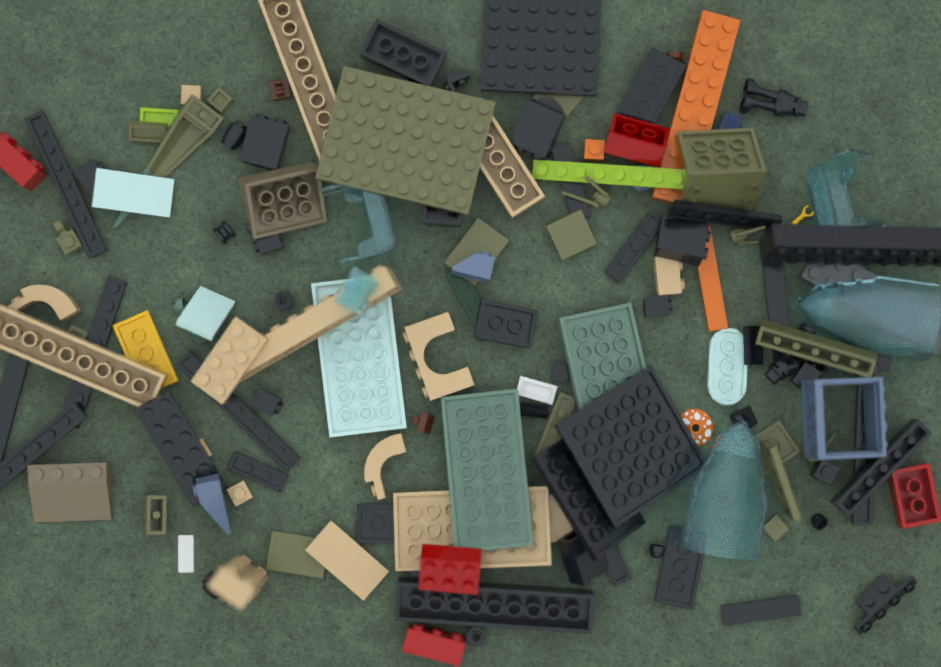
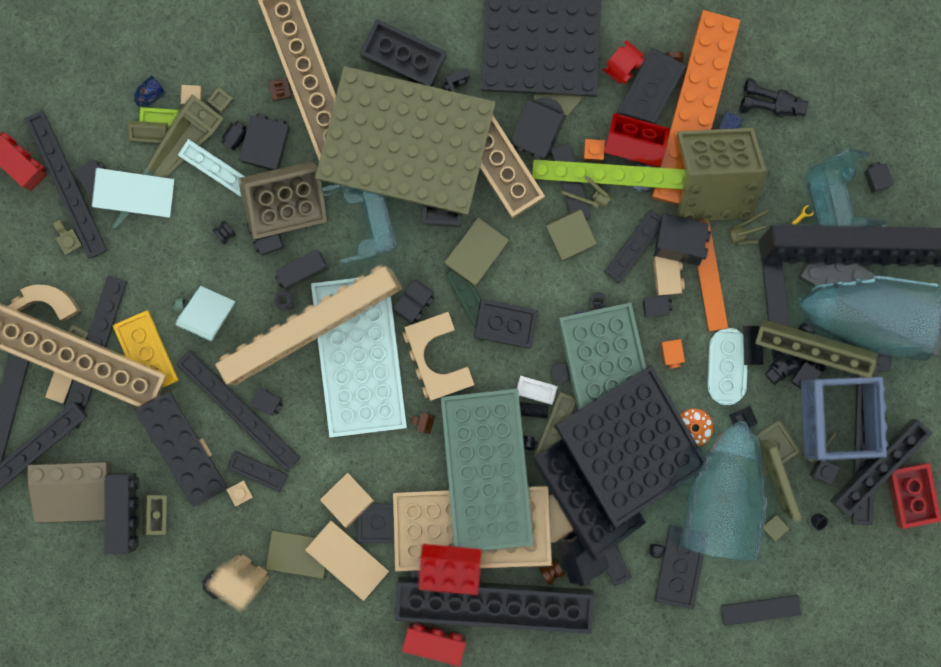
white sticker [178,535,194,573] -> none
tan plate [191,317,269,404] -> none
sand blue slope [193,473,231,535] -> none
clear light blue brick [335,266,378,314] -> none
tan arch [364,433,407,500] -> none
sand blue slope [450,252,495,284] -> none
black plate [467,627,486,647] -> none
black tile [667,199,782,231] -> none
black bracket [854,574,917,635] -> none
none -> tan tile [45,371,74,404]
none -> black brick [104,473,139,554]
none -> clear blue rock [134,76,166,107]
none -> light aqua tile [178,139,245,197]
none -> black brick [275,249,329,290]
none -> tan tile [320,473,374,528]
none -> black brick [393,279,435,324]
none -> black plate [523,436,538,451]
none -> reddish brown wheel [539,559,565,585]
none -> black hinge [590,292,606,309]
none -> red brick [602,39,645,85]
none -> orange brick [660,339,685,369]
none -> black brick [864,162,894,193]

